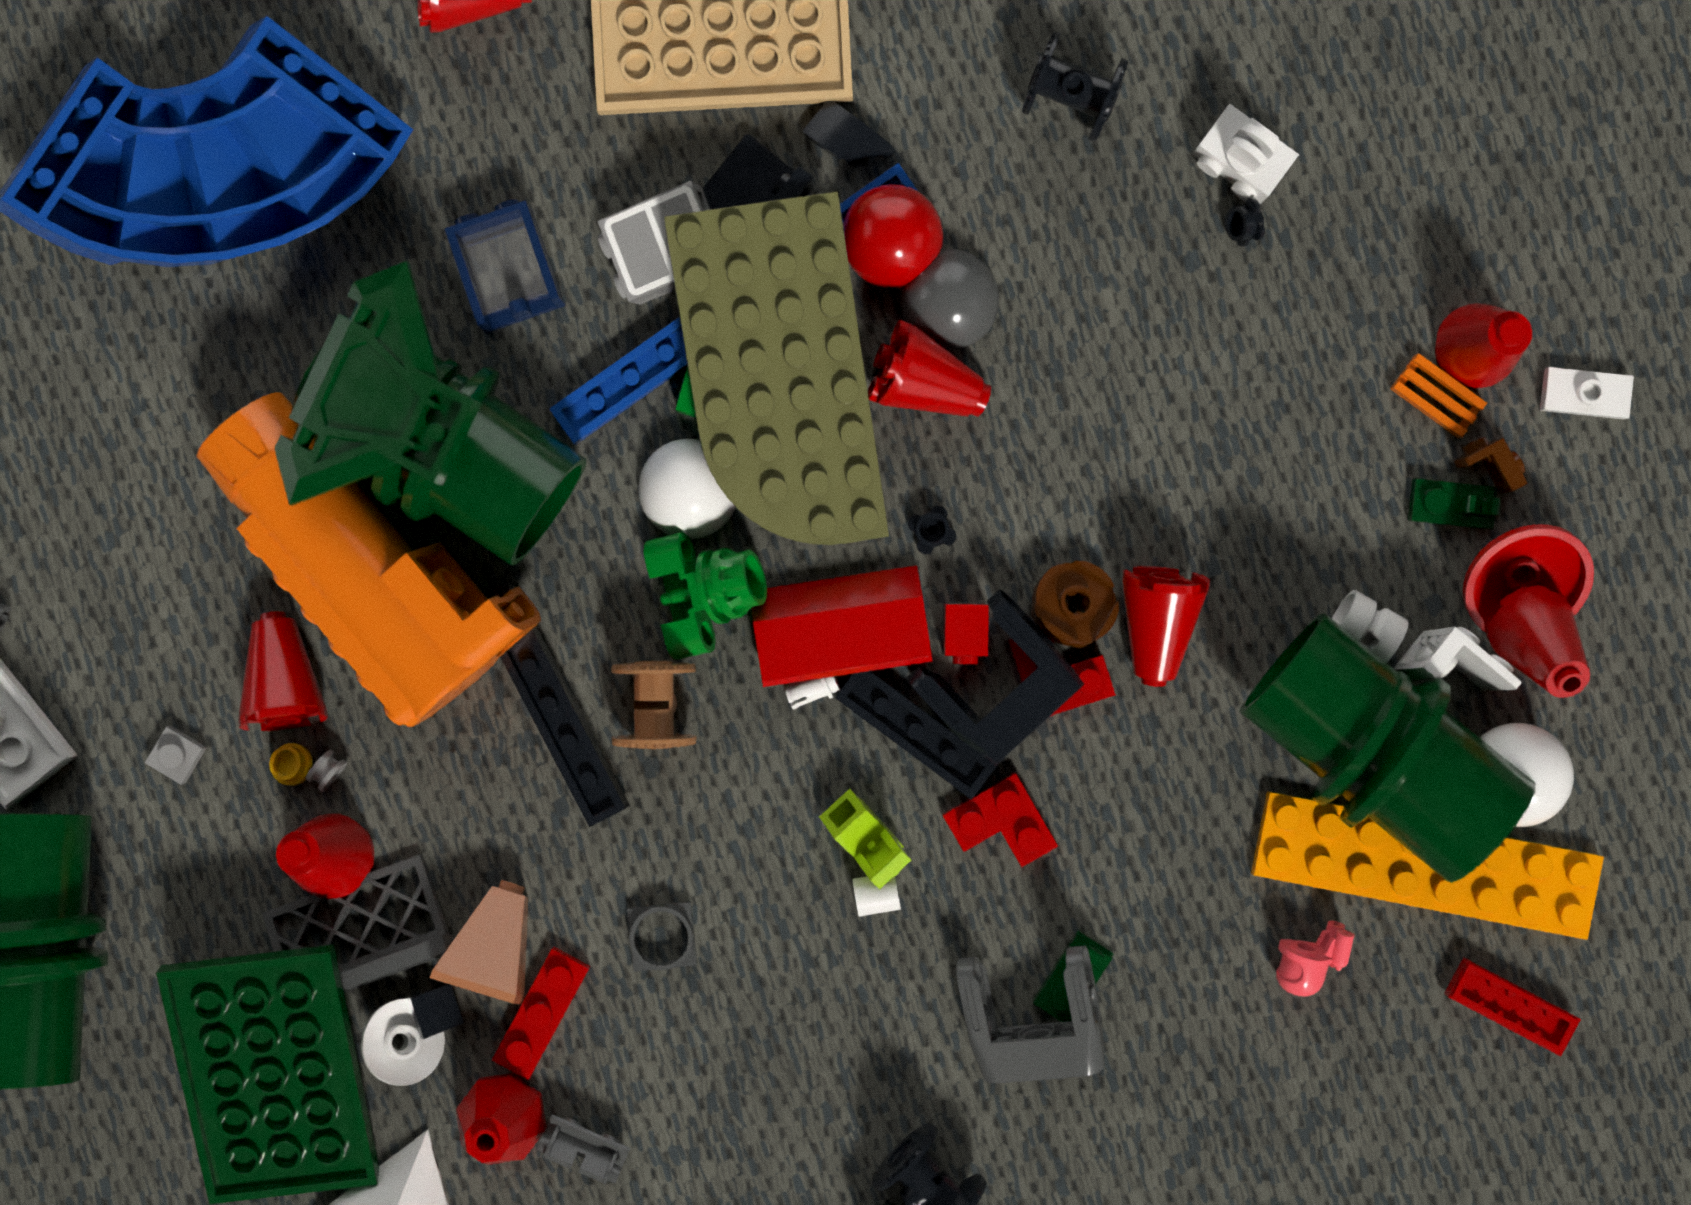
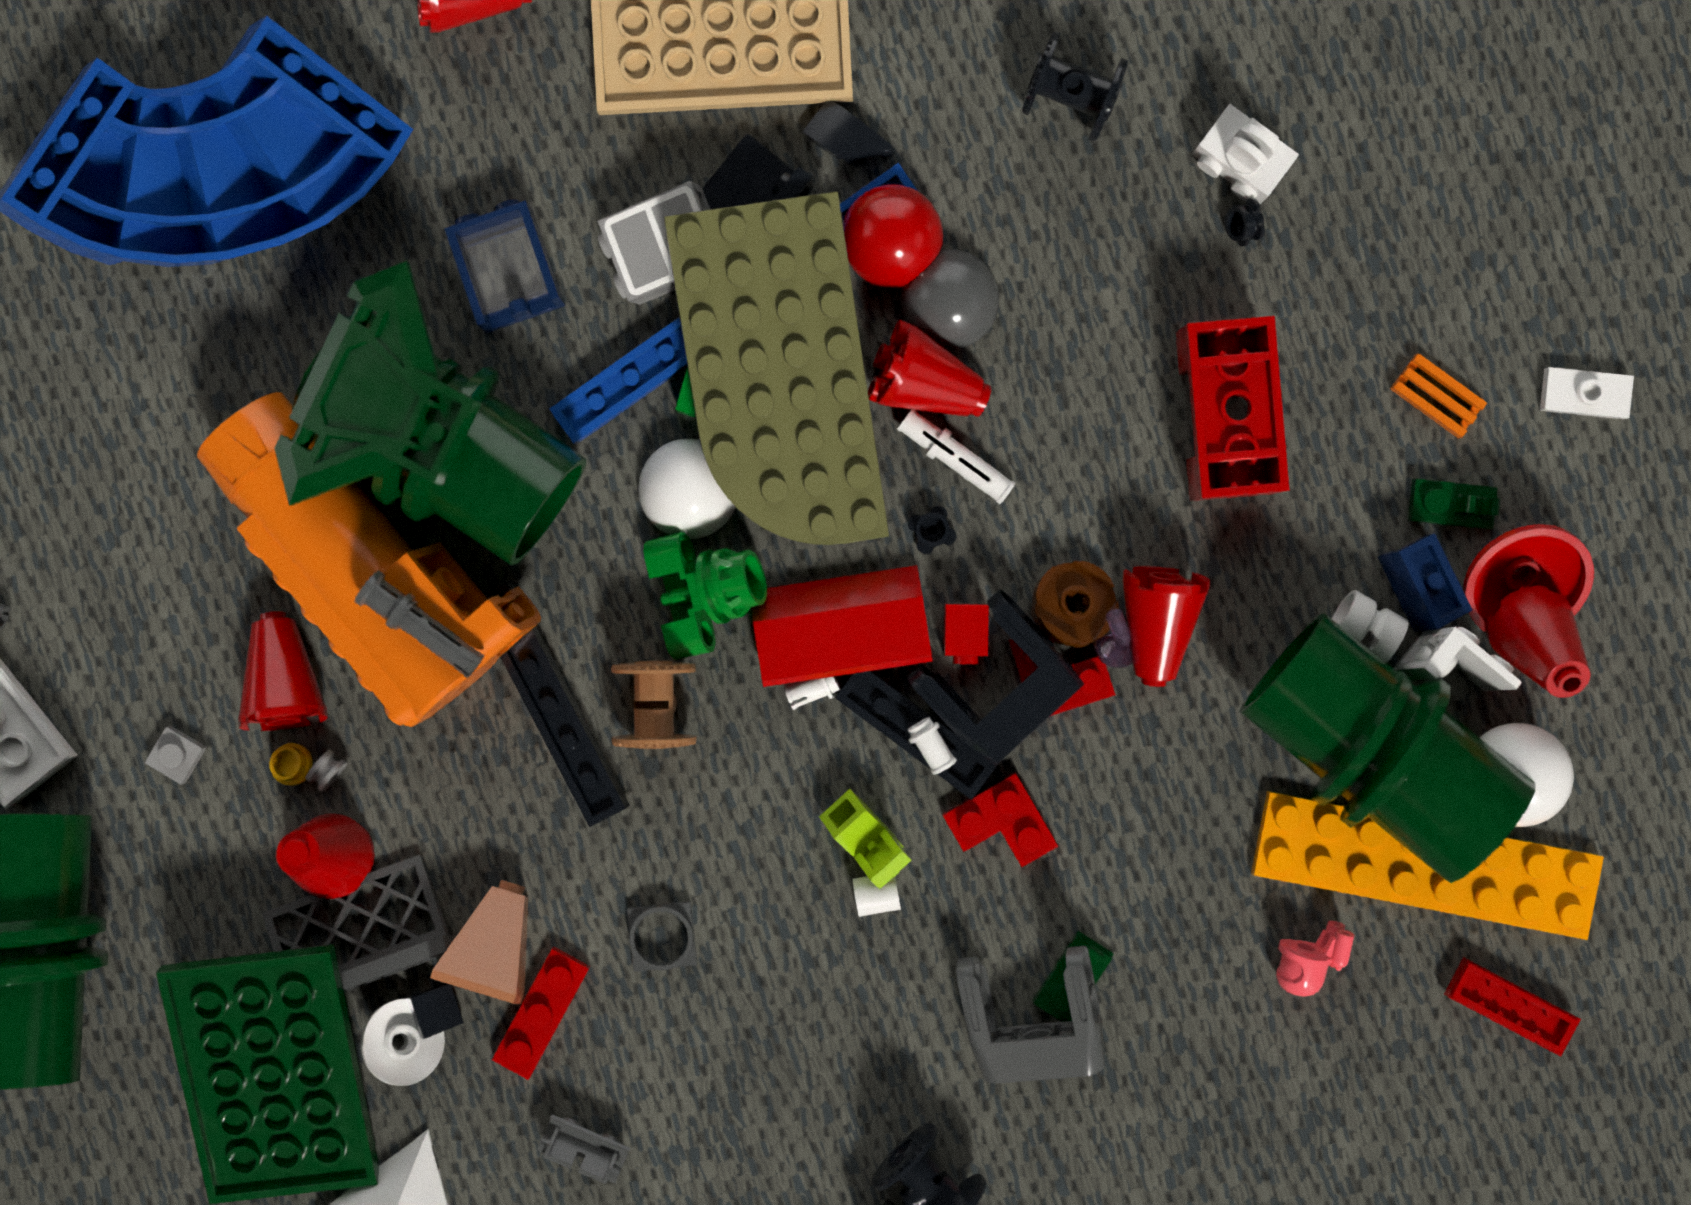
red cone [456,1073,547,1165] -> none
red cone [1435,303,1532,388] -> none
reddish brown bracket [1453,436,1528,494] -> none
none -> dark grey pin [354,570,485,678]
none -> white pin [897,410,1016,504]
none -> white pin [908,717,957,775]
none -> clear purple plate [1094,609,1133,668]
none -> red plate [1175,316,1290,501]
none -> dark blue panel [1378,533,1472,632]

